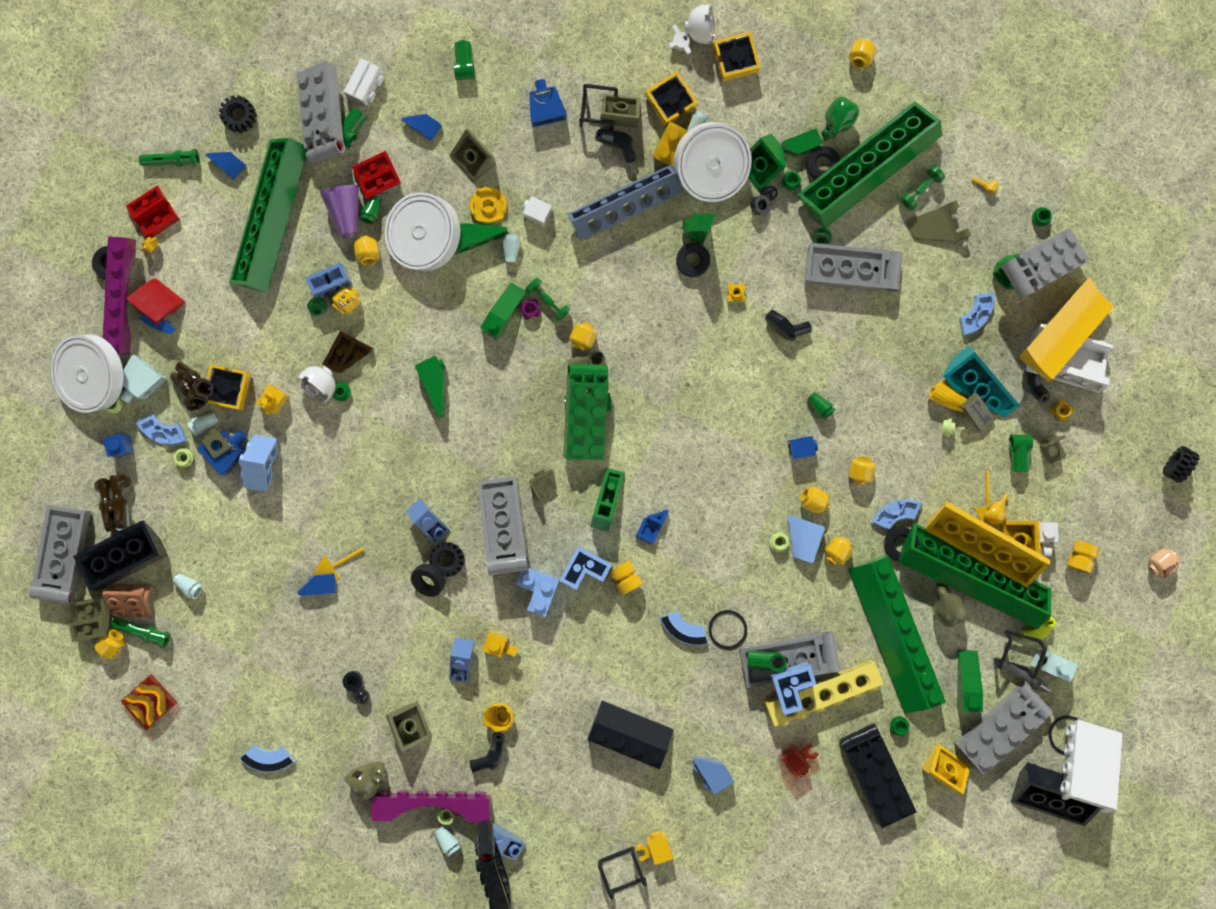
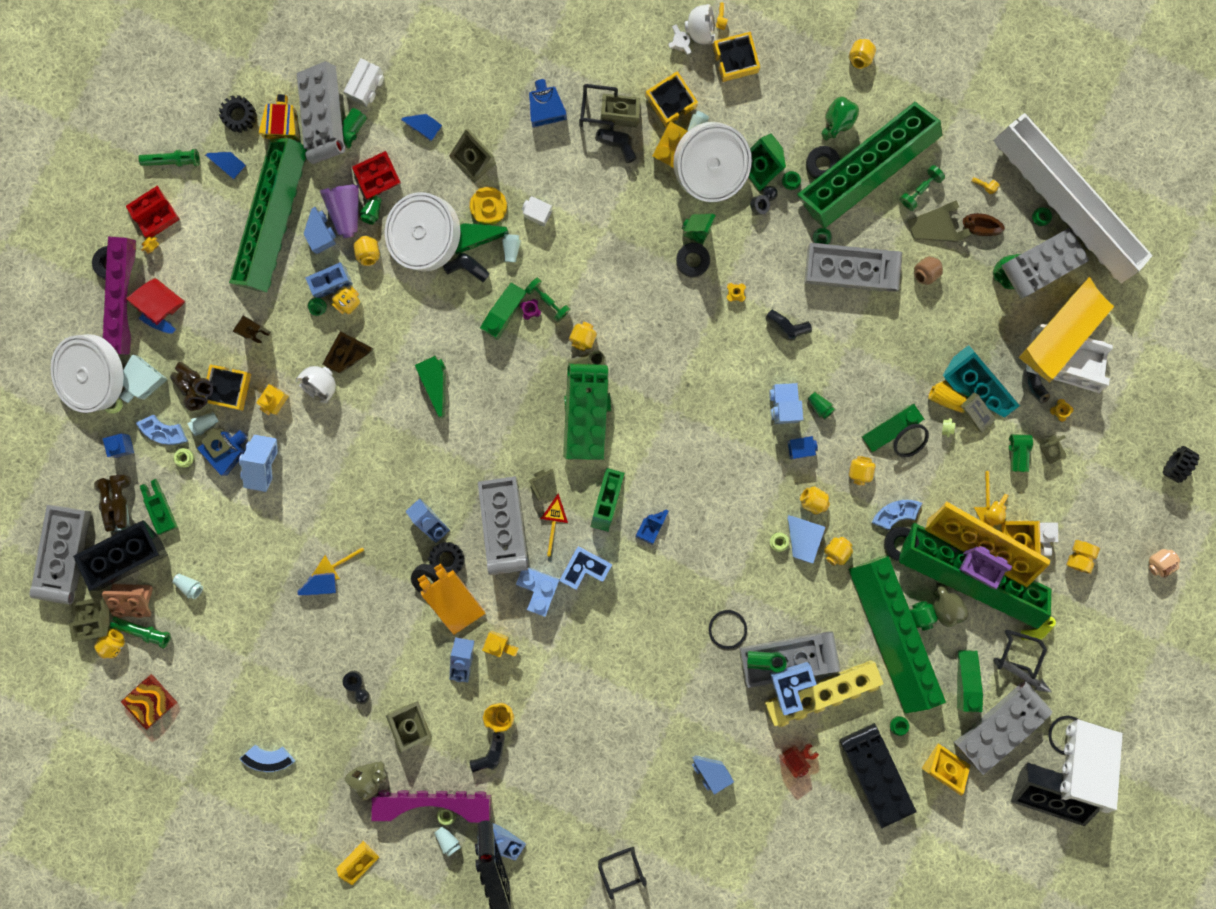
green plate [332,382,351,402] -> none
green piece [454,40,475,80] -> none
sand blue brick [567,165,683,241] -> none
black slope [587,700,673,769] -> none
yellow wheel [608,560,643,595] -> none
yellow brick [635,831,673,865] -> none
tile [660,612,708,645] -> none
green piece [782,128,822,157] -> none
light blue tile [959,292,995,336] -> none
light aqua torso [1030,648,1078,682] -> none
none -> green hinge [140,479,178,535]
none -> dark brown hinge [233,315,271,343]
none -> torso [259,94,300,140]
none -> medium blue slope [304,207,337,254]
none -> yellow slope [336,841,380,885]
none -> light orange tile [418,564,486,635]
none -> black arm [443,253,490,283]
none -> piece [540,493,568,557]
none -> yellow hand [716,2,728,30]
none -> light blue brick [769,383,803,424]
none -> green slope [862,404,925,452]
none -> black piece [893,424,929,457]
none -> green head [910,601,938,631]
none -> medium nougat head [914,256,943,285]
none -> medium lavender bracket [959,546,1012,589]
none -> reddish brown arm [963,213,1005,236]
none -> white piece [993,113,1153,284]

